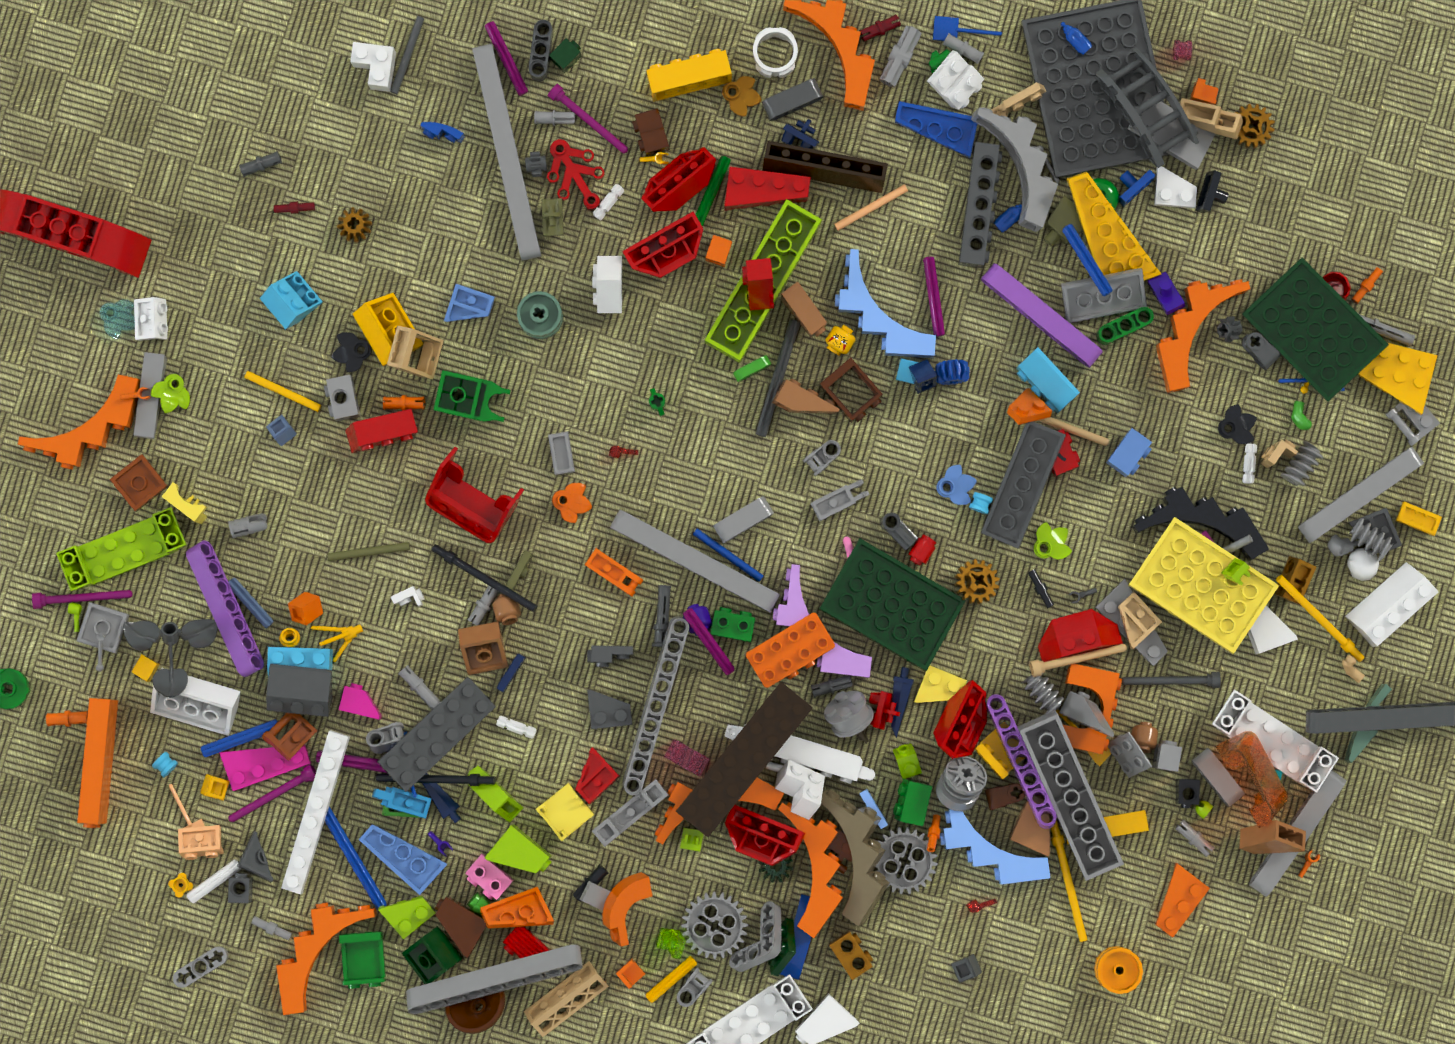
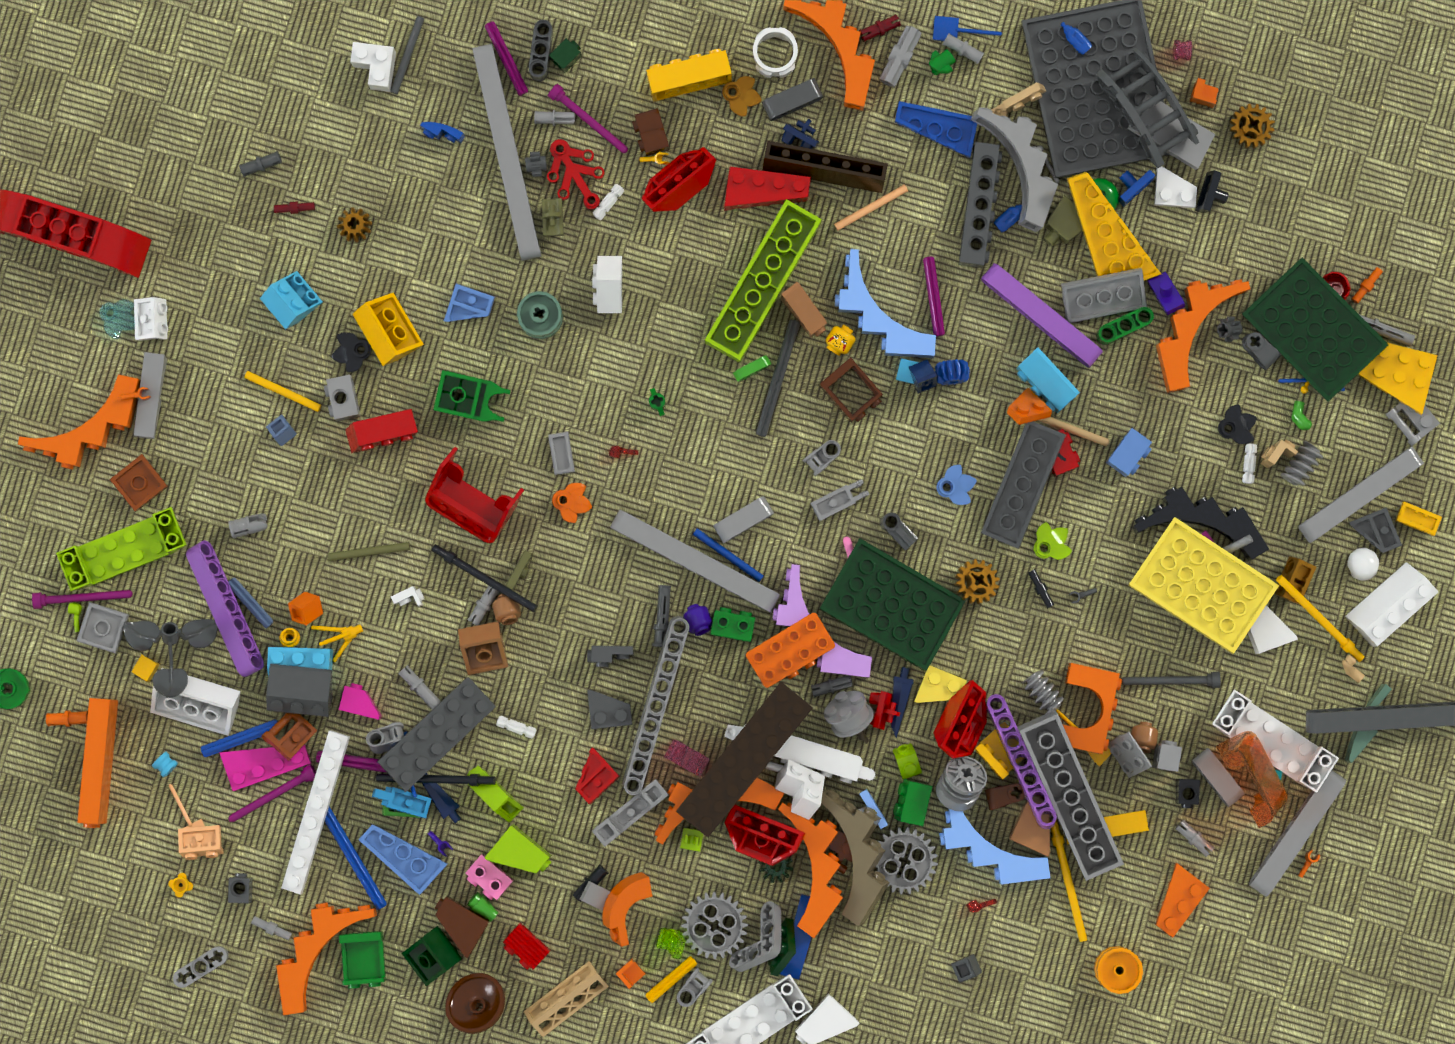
light grey hinge [96,632,105,672] -> none
lime plate [150,374,190,413] -> none
light yellow piece [162,482,207,525] -> none
white axle [186,860,241,903] -> none
yellow slope [200,774,229,801] -> none
dark grey tile [237,831,274,883] -> none
lime wing [378,896,436,939] -> none
orange pin [383,395,426,411] -> none
tan window [387,326,444,380] -> none
light grey beam [406,945,583,1014] -> none
orange wing [480,886,554,929] -> none
dark blue tile [497,654,526,692] -> none
light yellow piece [536,783,594,841] -> none
orange plate [585,548,643,597] -> none
red wedge [622,211,704,278] -> none
magenta axle [683,608,735,675] -> none
green axle [696,156,731,227] -> none
orange panel [705,235,732,267] -> none
red wedge [742,258,774,311] -> none
medium nougat slope [772,379,840,414] -> none
pearl gold brick [829,931,873,980] -> none
red brick [908,534,937,566] -> none
white plate [927,50,984,110] -> none
orange bar [927,814,941,852] -> none
medium azure wheel [969,492,993,514] -> none
tan piece [1029,644,1127,677] -> none
red wedge [1038,609,1123,662] -> none
light grey slope [1059,691,1114,738] -> none
blue axle [1062,224,1113,296] -> none
light grey wing [1095,579,1168,666] -> none
tan wing [1118,592,1162,649] -> none
tan slope [1177,98,1243,139] -> none
lime hinge [1195,801,1213,819] -> none
lime tile [1221,558,1250,585] -> none
medium nougat slope [1239,820,1306,854] -> none
light grey piece [1327,534,1359,556] -> none
light grey piece [1348,518,1394,561] -> none

